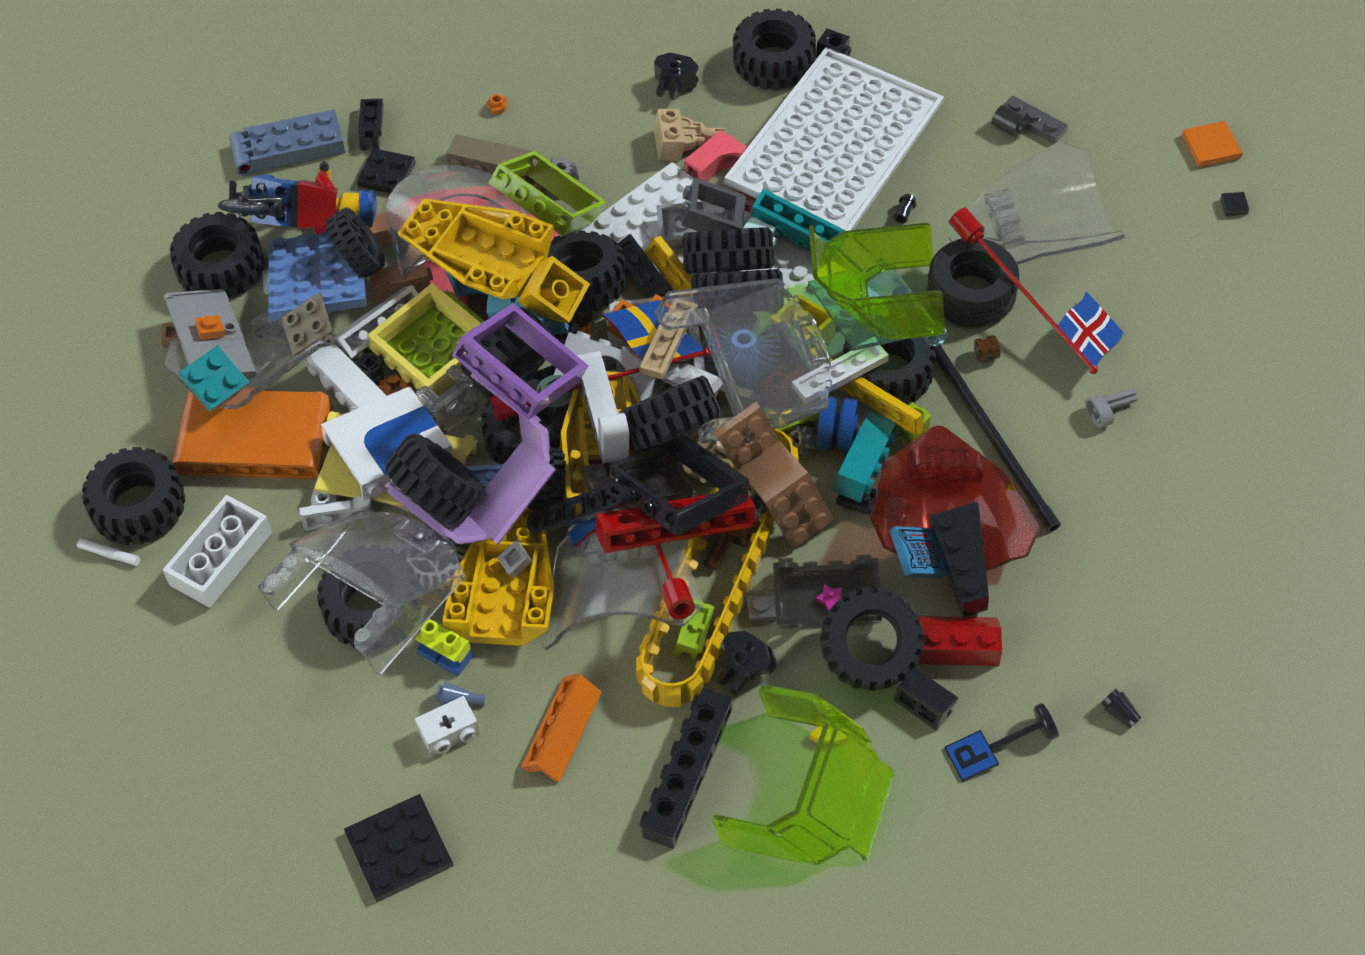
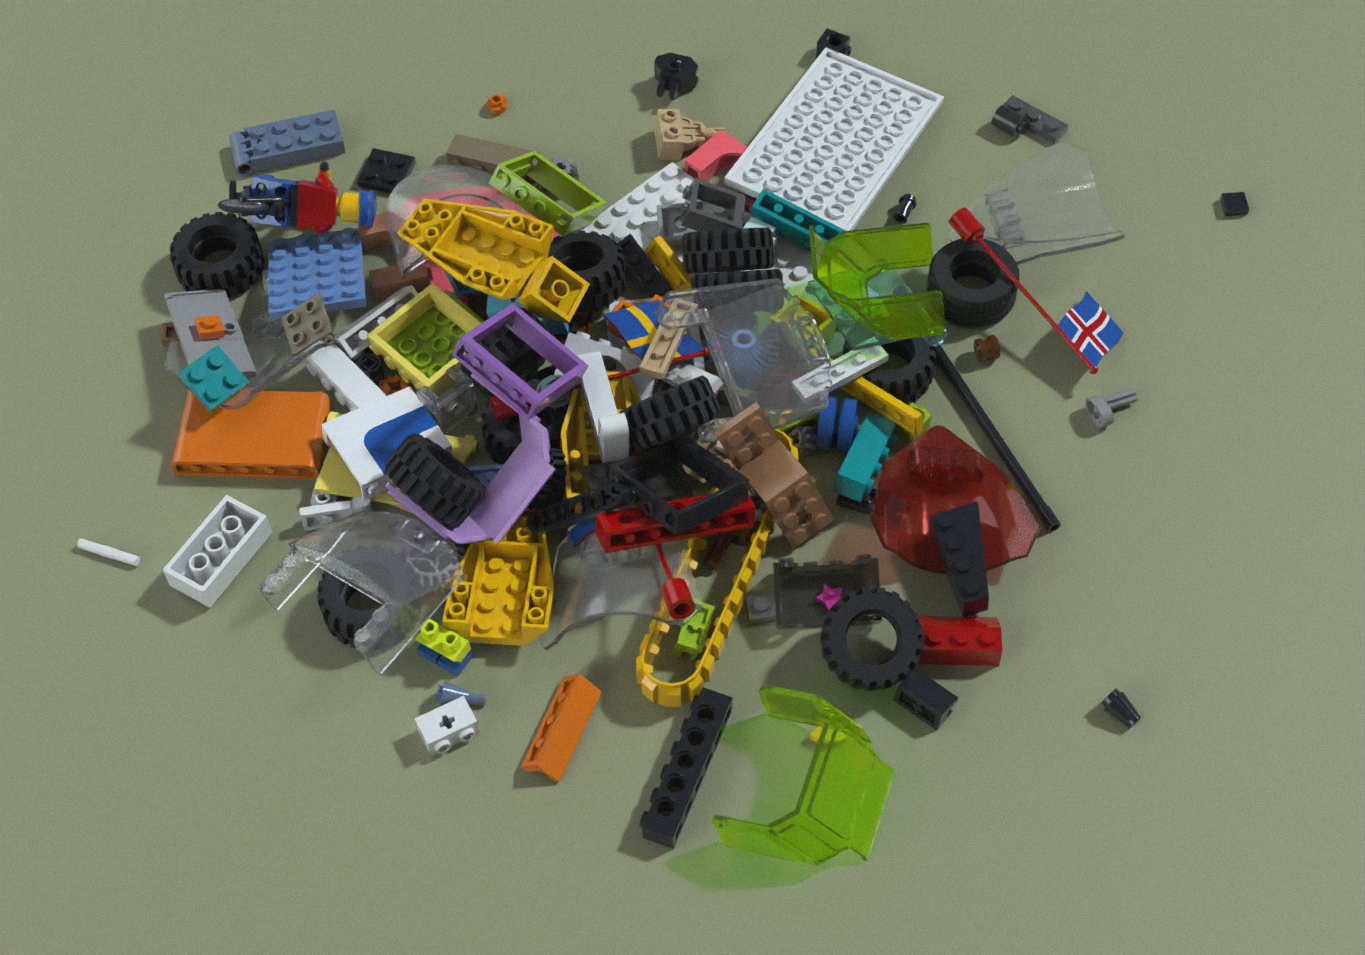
black tyre [82,447,185,545] -> none
black wheel [326,207,386,278] -> none
black plate [344,794,454,903] -> none
black hinge [358,98,384,150] -> none
light grey plate [497,540,532,578] -> none
black hinge [717,631,777,694] -> none
black tyre [733,8,816,91] -> none
dark azure tile [889,526,947,578] -> none
black piece [944,703,1059,782] -> none
orange tile [1182,121,1242,167] -> none

